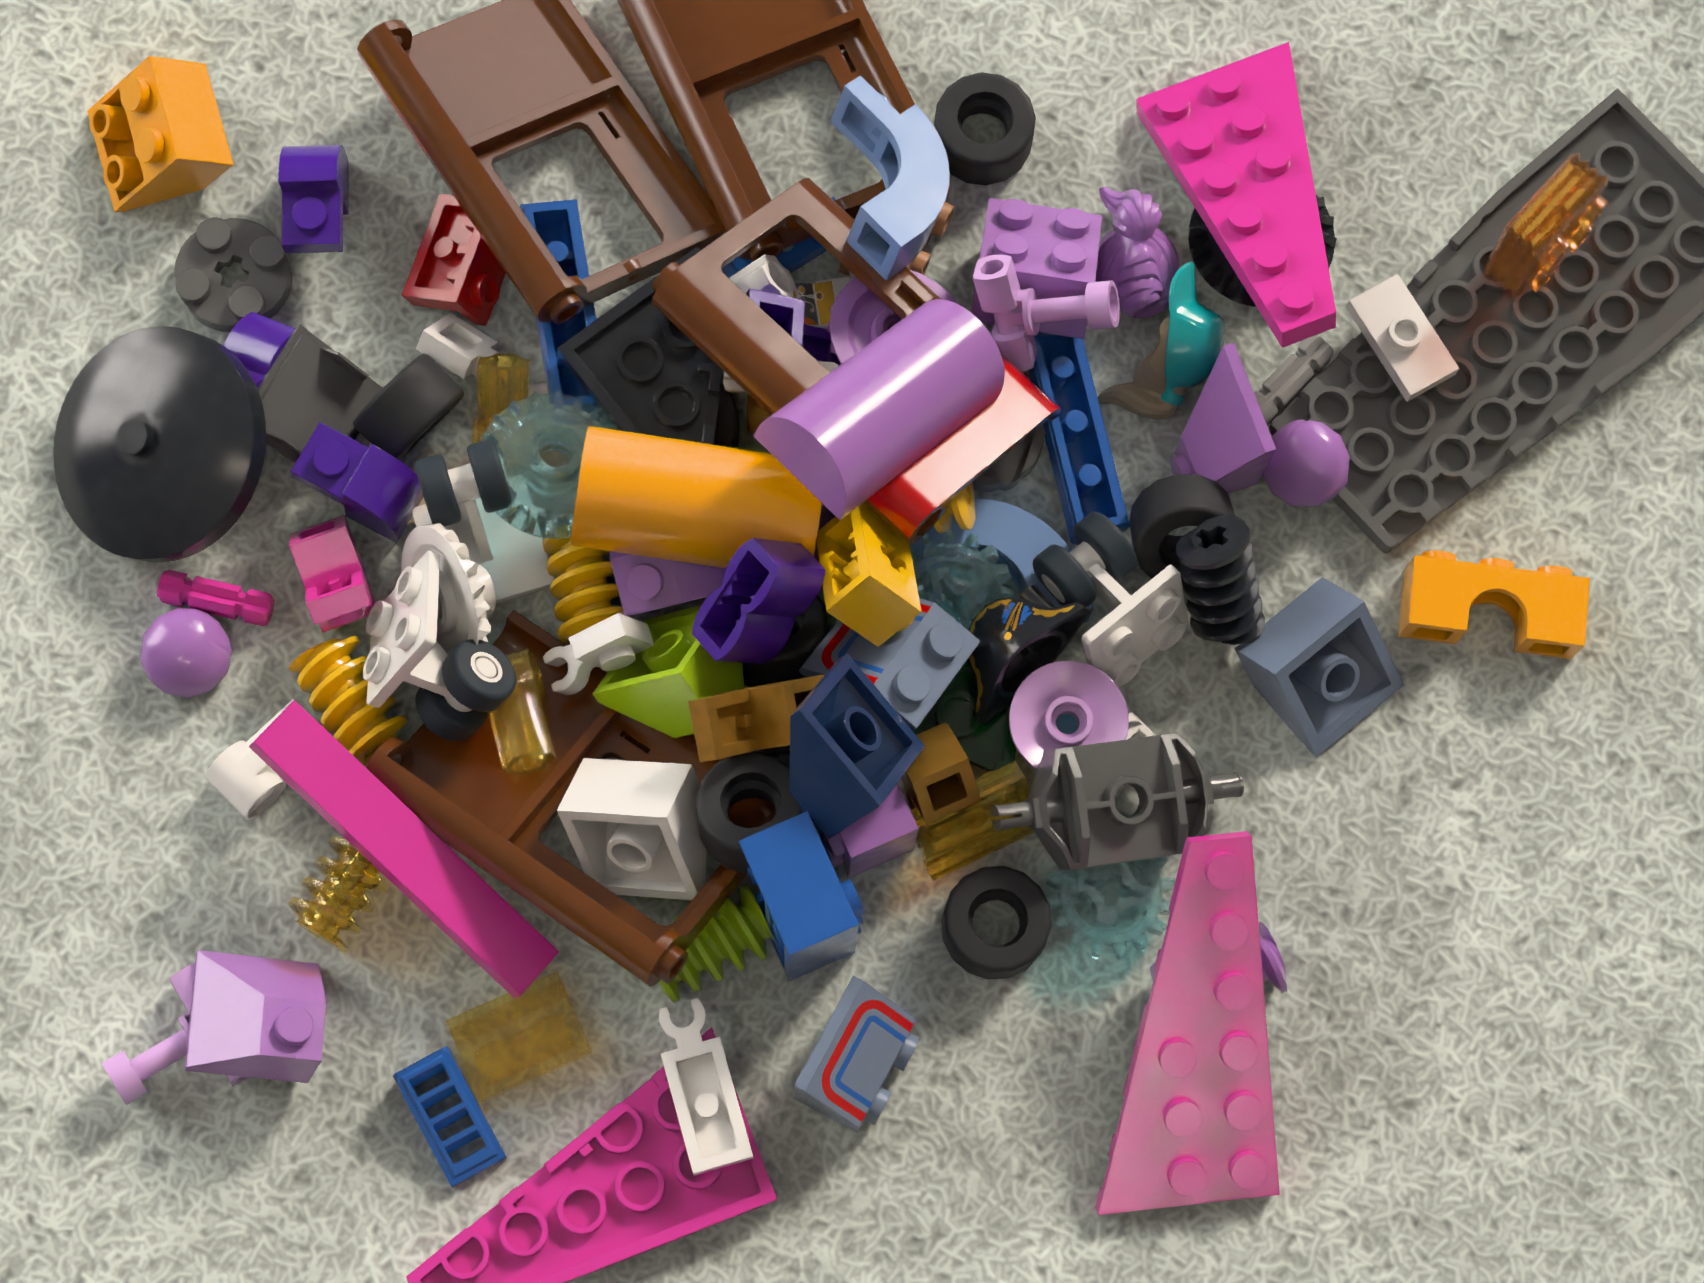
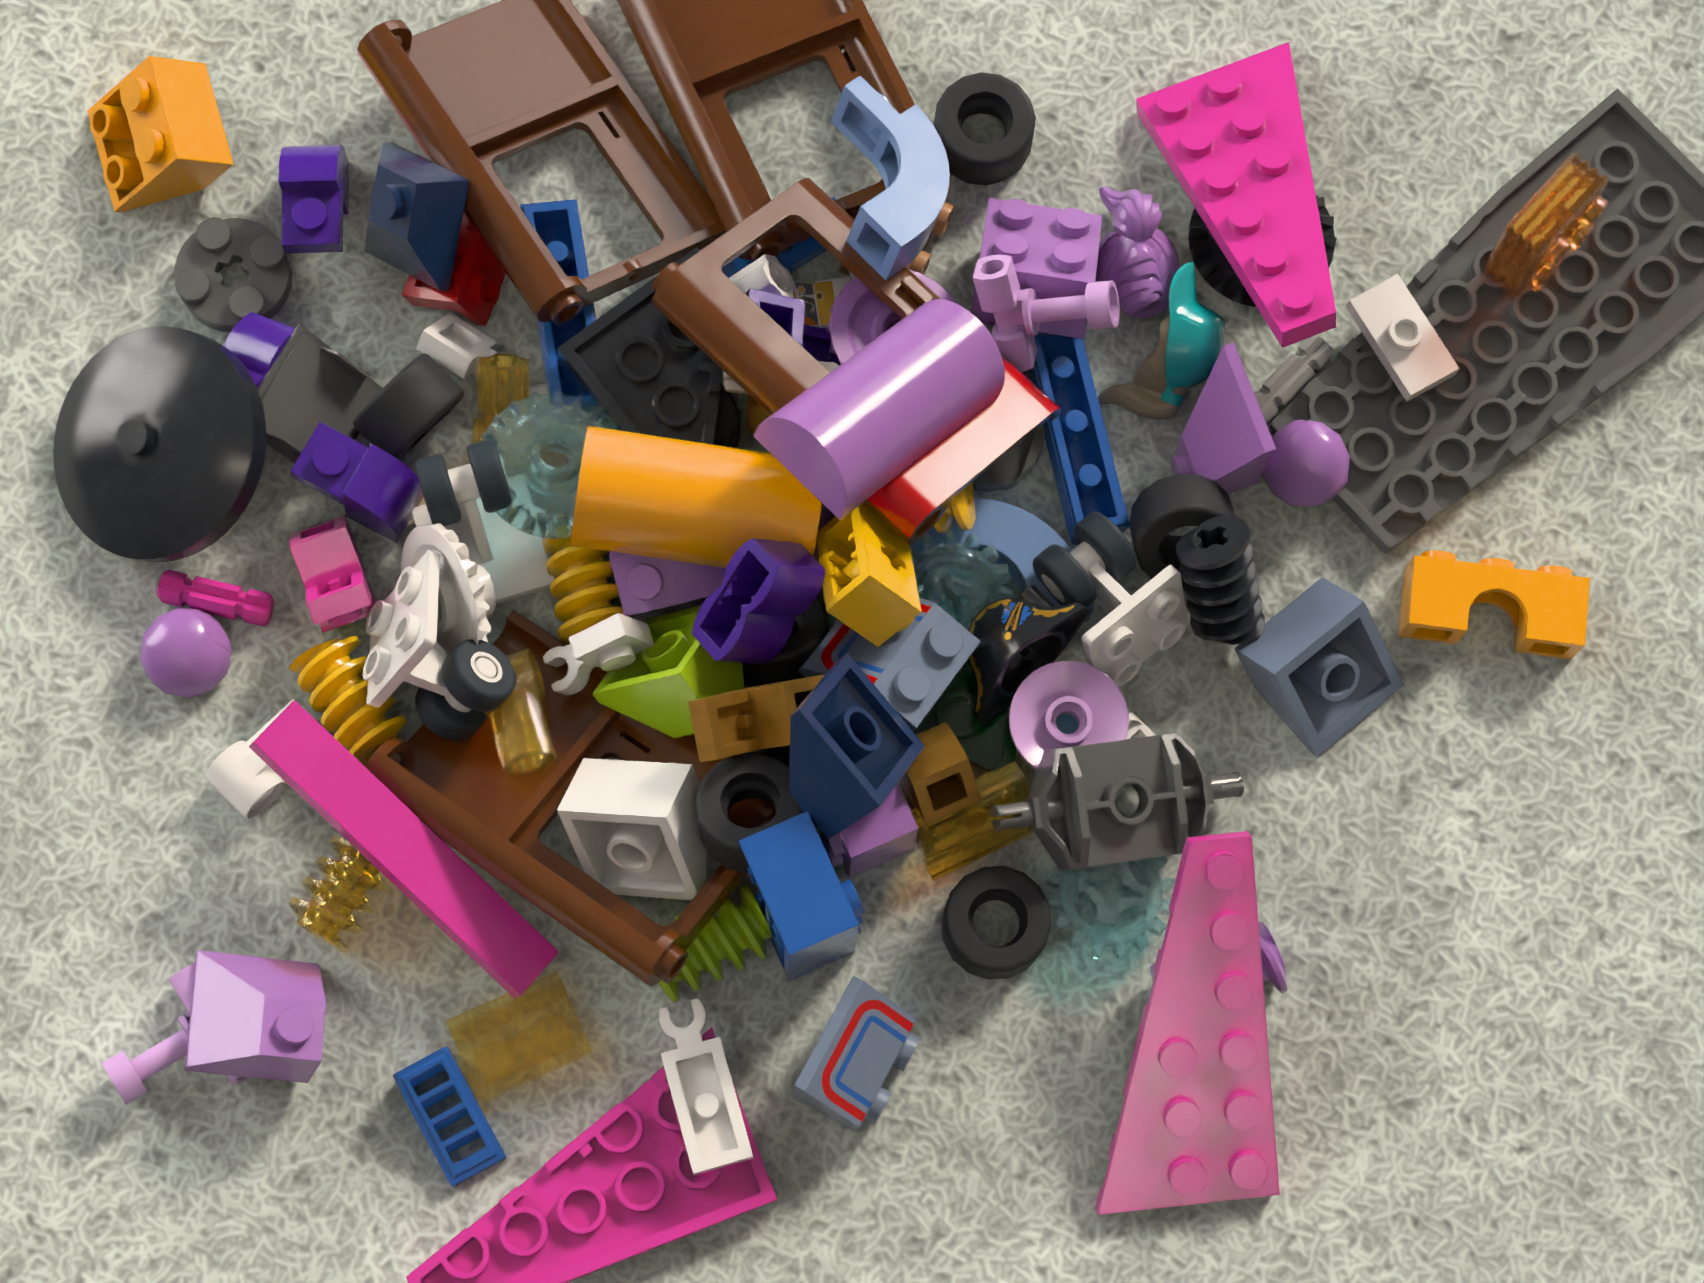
none -> dark blue slope [365,142,469,291]

